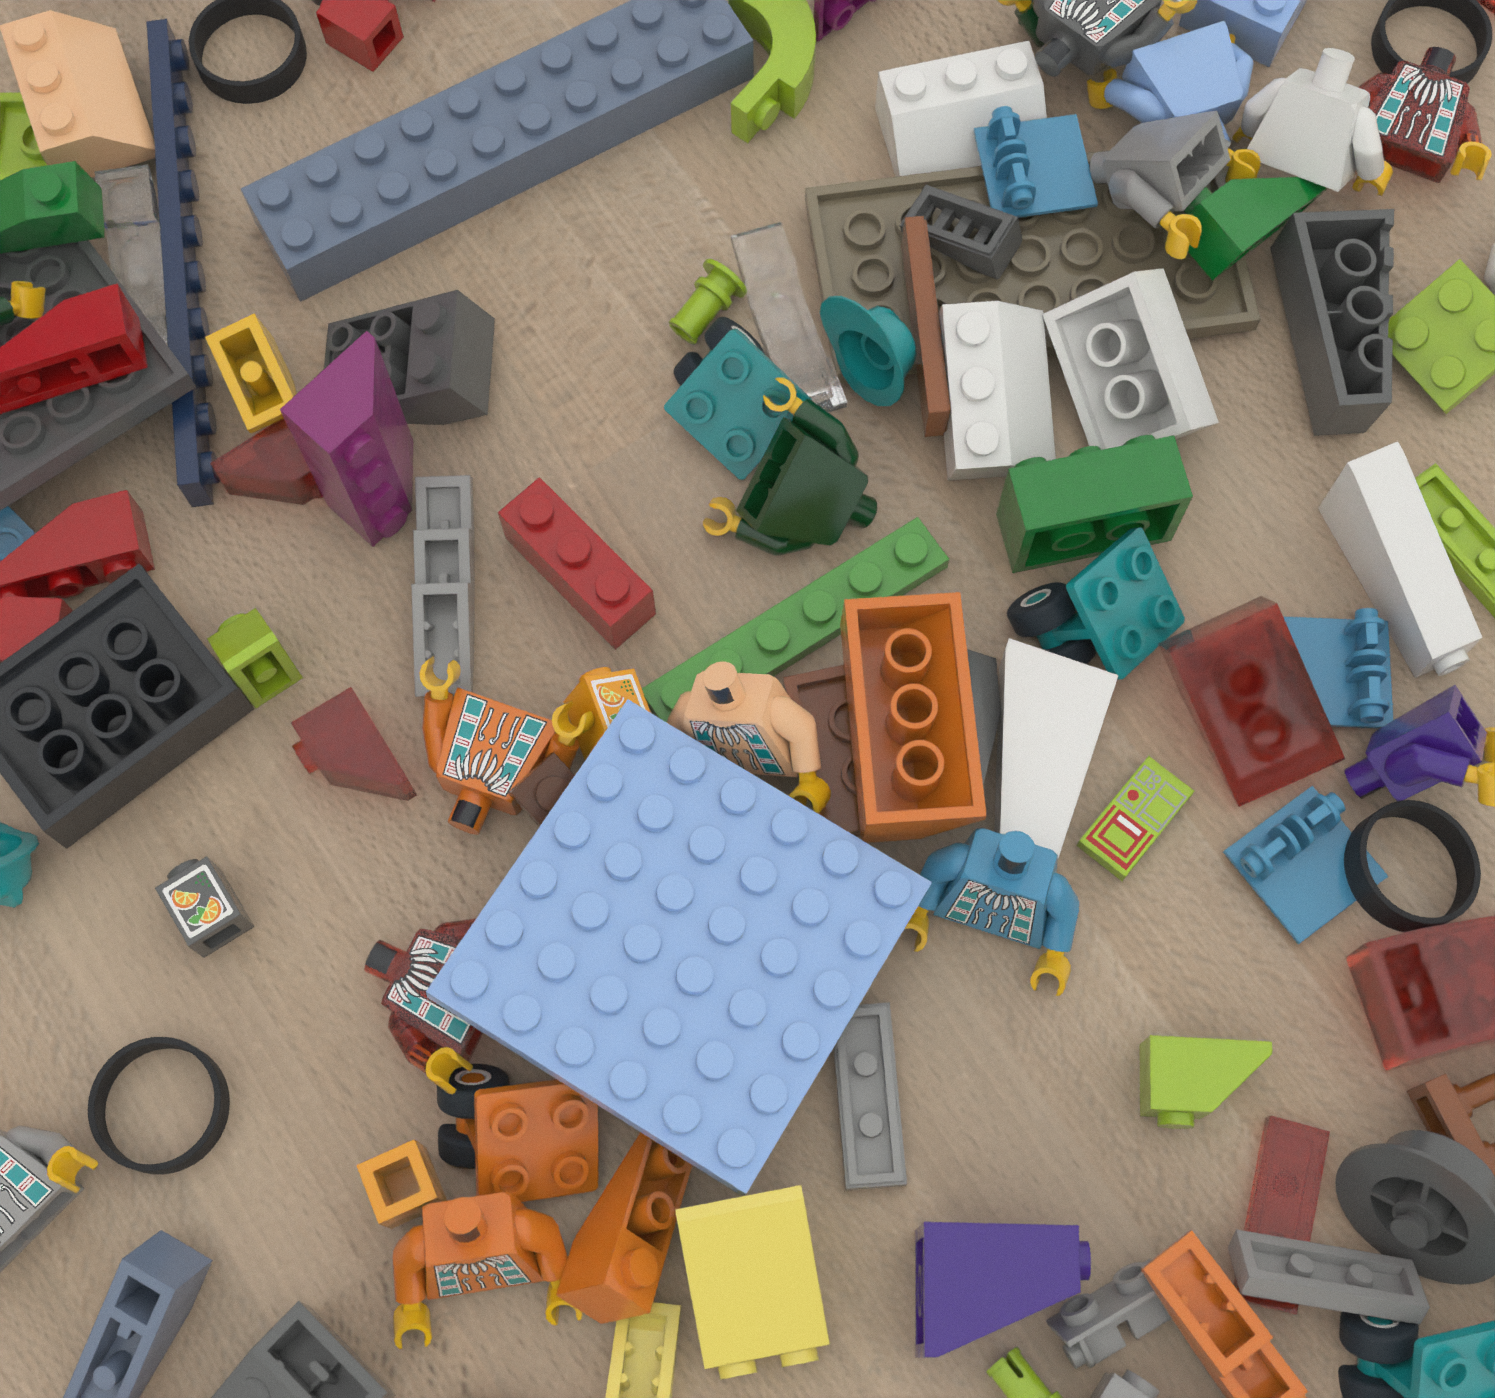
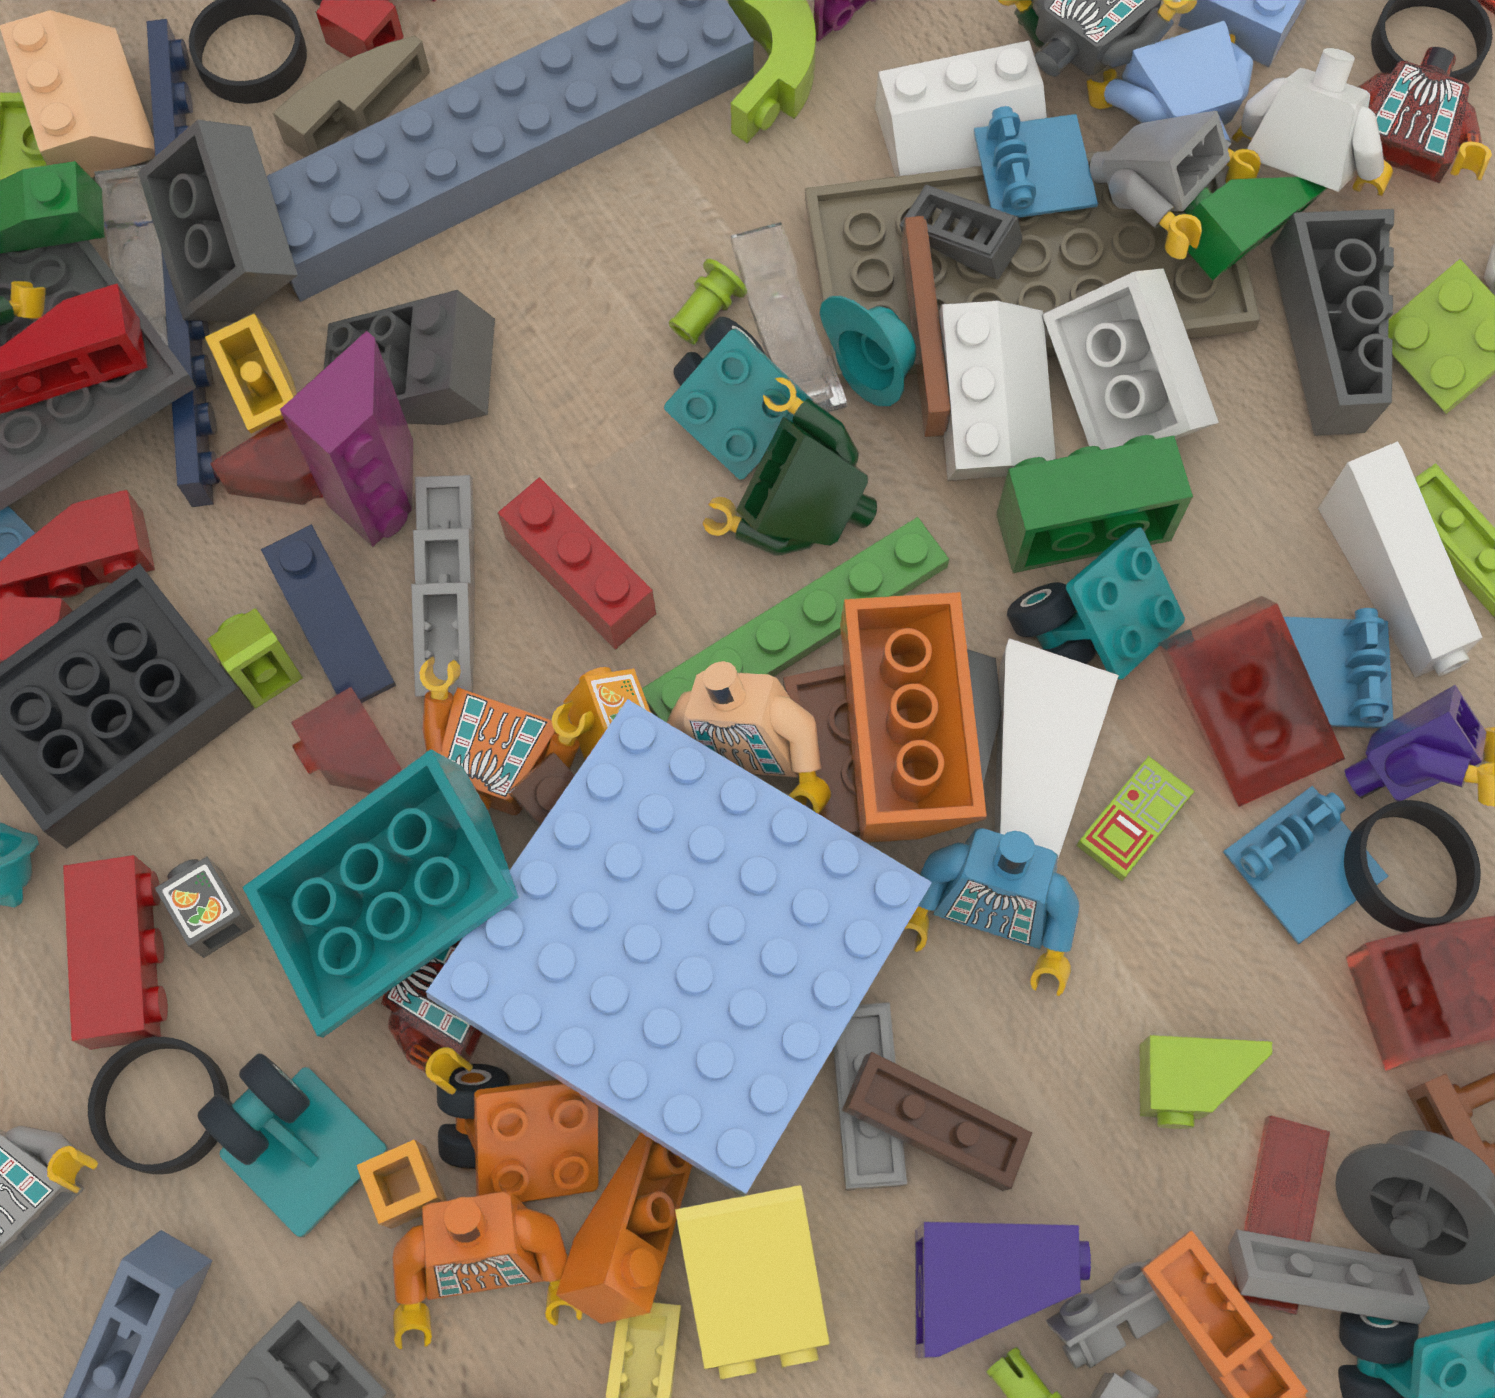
none -> red brick [63,855,168,1050]
none -> dark grey brick [138,119,298,322]
none -> teal plate [197,1054,388,1237]
none -> teal slope [242,749,519,1038]
none -> dark blue slope [261,524,396,711]
none -> dark tan slope [273,36,430,157]
none -> reddish brown plate [842,1052,1032,1191]

